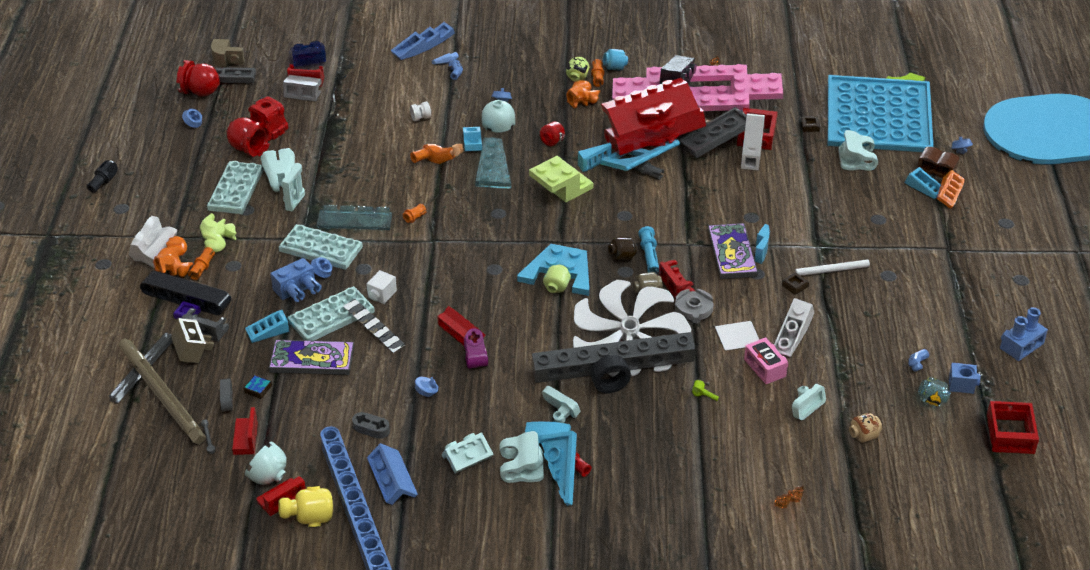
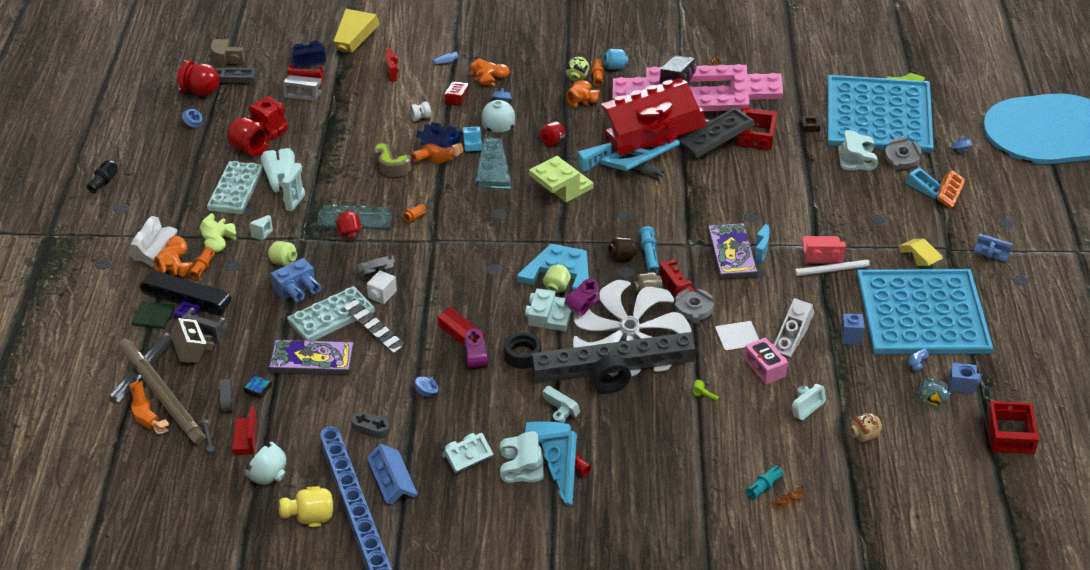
medium azure slope [245,310,289,343] -> none
red panel [256,476,306,516] -> none
light aqua tile [279,224,363,270] -> none
medium blue hat [311,257,332,278] -> none
medium blue slope [391,22,455,60] -> none
medium blue arm [449,59,463,80] -> none
white slope [741,113,765,170] -> none
dark brown tile [782,272,809,295] -> none
reddish brown brick [917,147,960,178] -> none
medium blue brick [1000,307,1048,361] -> none
none -> orange arm [129,381,169,435]
none -> clear green piece [131,301,175,329]
none -> light aqua slope [249,215,273,241]
none -> yellowish green head [268,241,297,266]
none -> light yellow slope [334,9,379,53]
none -> red head [335,210,362,239]
none -> light grey plate [356,255,395,275]
none -> dark tan animal [373,143,411,178]
none -> red slope [386,48,399,82]
none -> clear blue brick [416,122,462,148]
none -> slope [445,82,469,106]
none -> orange animal [469,58,510,87]
none -> black tyre [504,332,542,369]
none -> light aqua plate [525,289,572,331]
none -> magenta piece [564,279,600,316]
none -> teal pin [745,465,783,500]
none -> coral bracket [802,236,846,264]
none -> medium blue brick [840,314,864,345]
none -> medium azure tile [857,269,993,354]
none -> light grey plate [885,138,921,170]
none -> light yellow slope [899,239,943,266]
none -> medium blue hips [974,234,1013,262]

